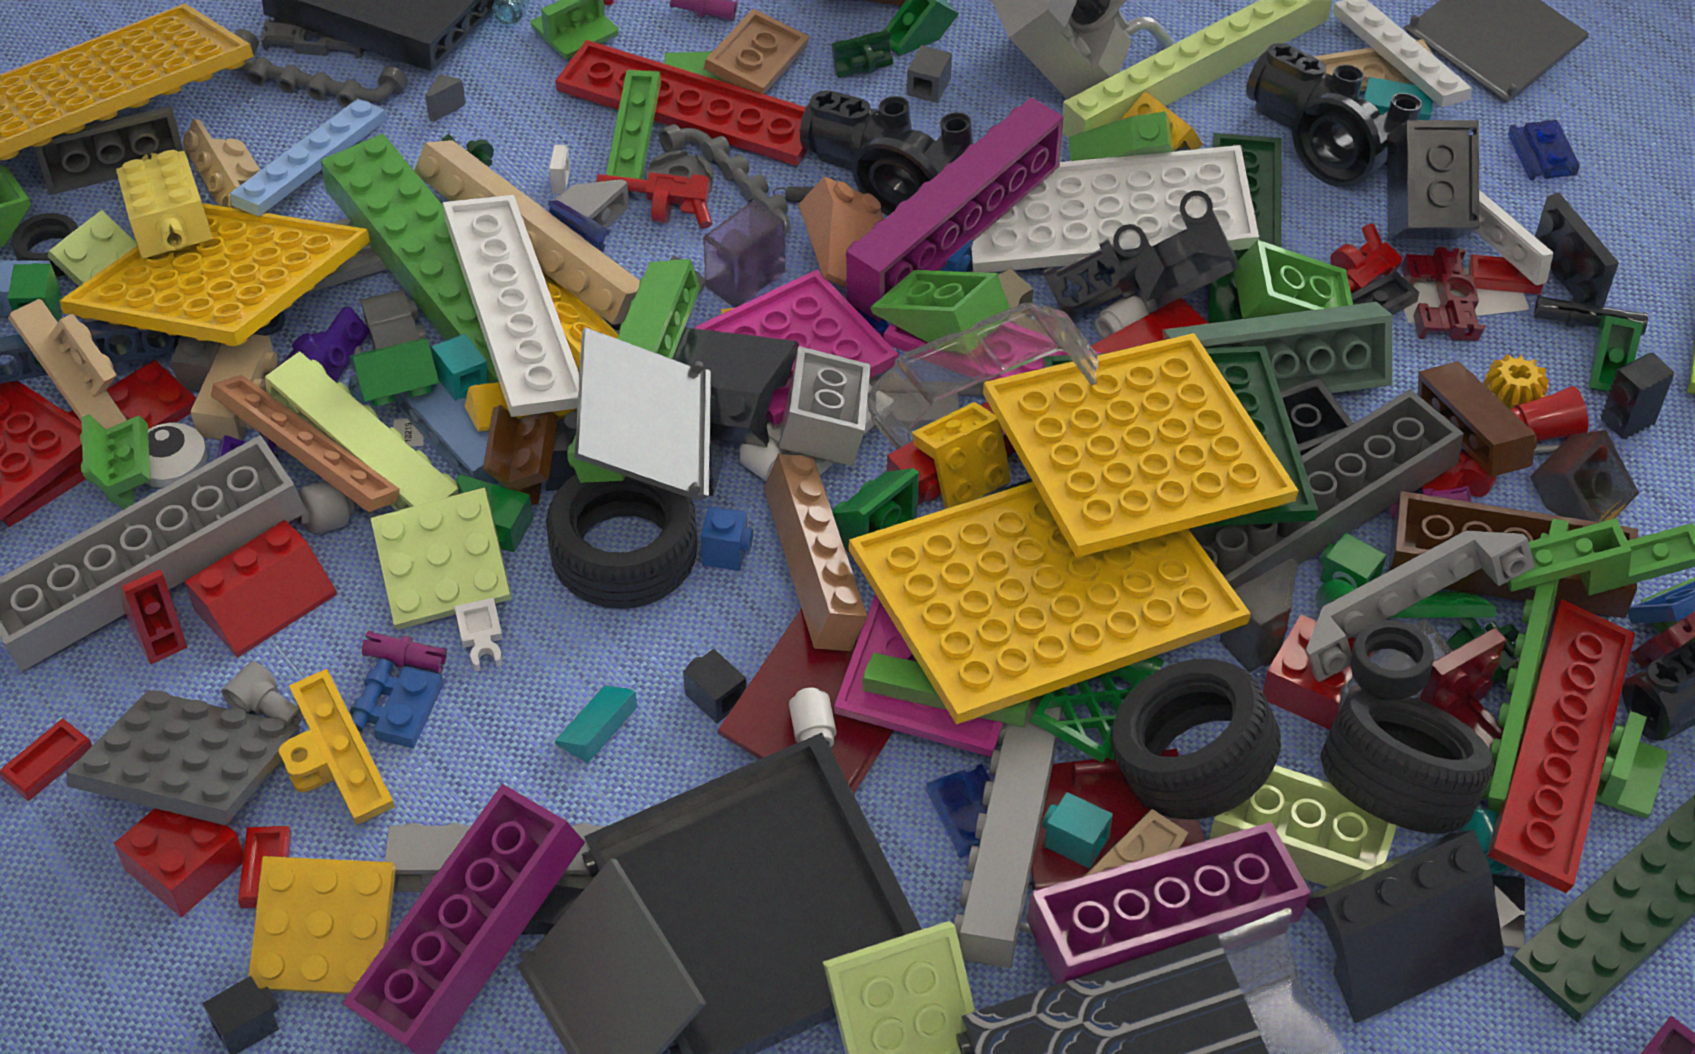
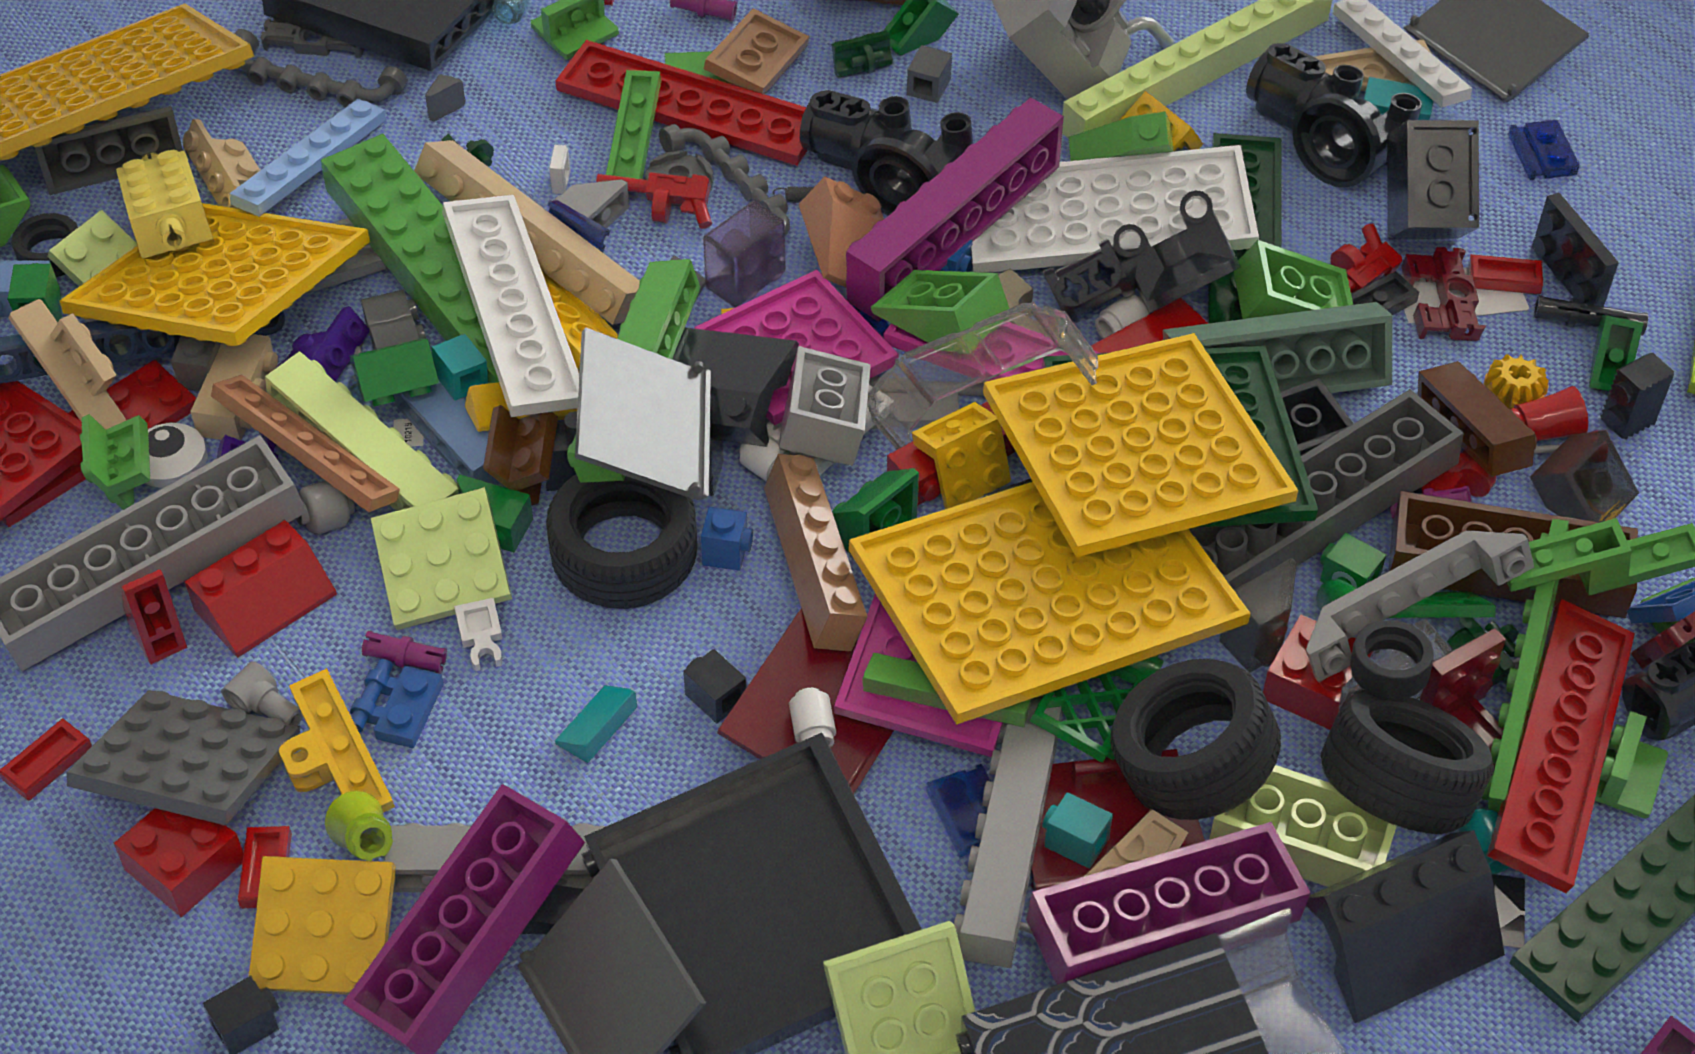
white tile [1469,190,1553,286] -> none
none -> lime plant [325,791,393,861]

